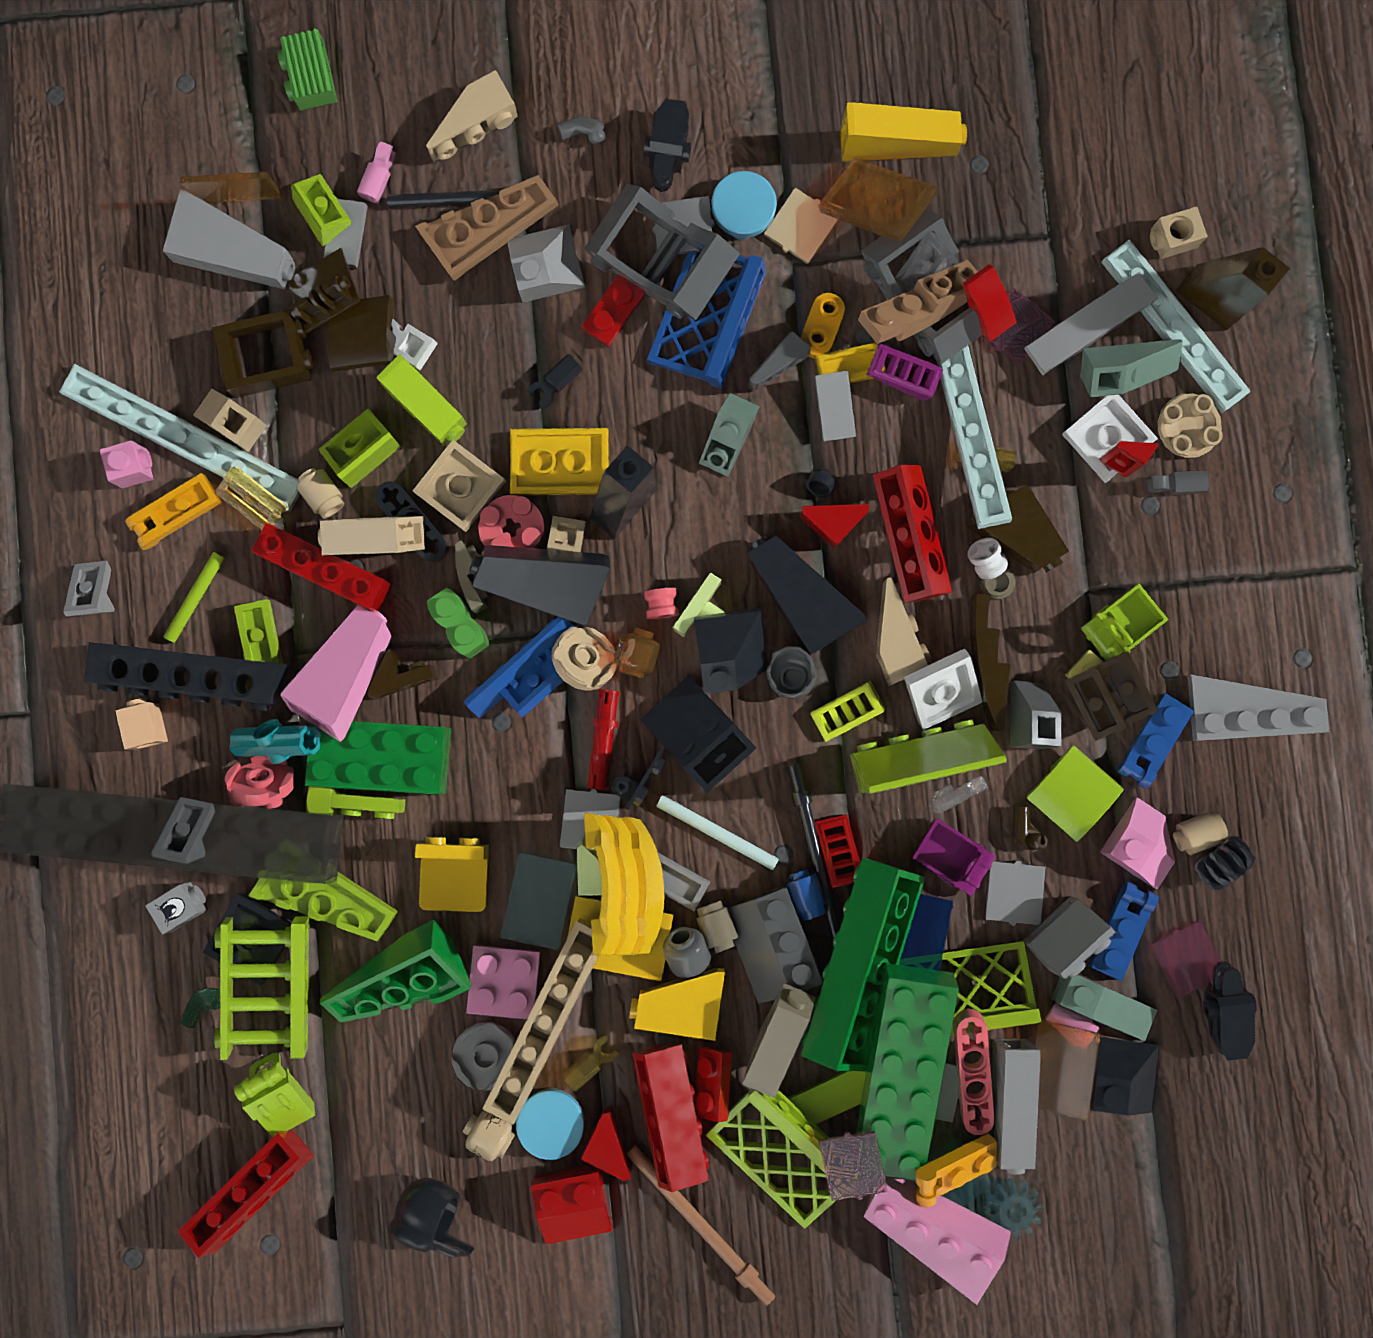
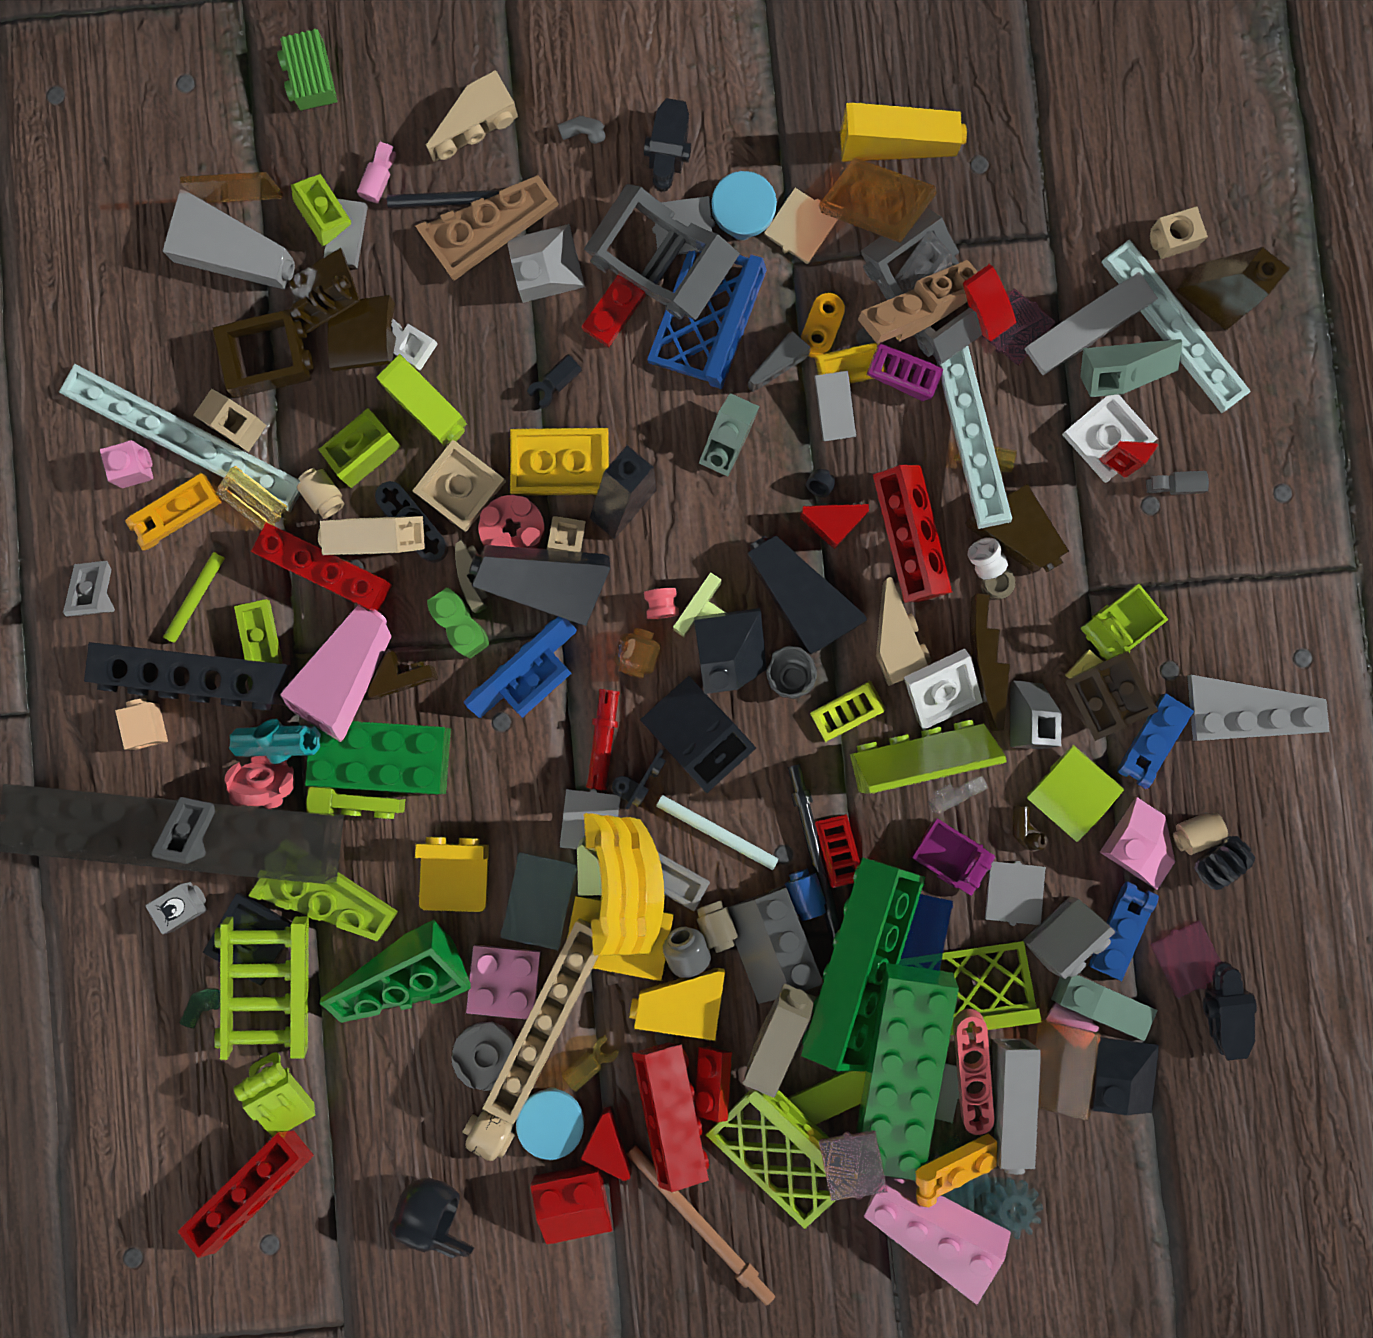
tan tile [552,626,617,691] -> none
tan dish [1158,393,1223,458] -> none

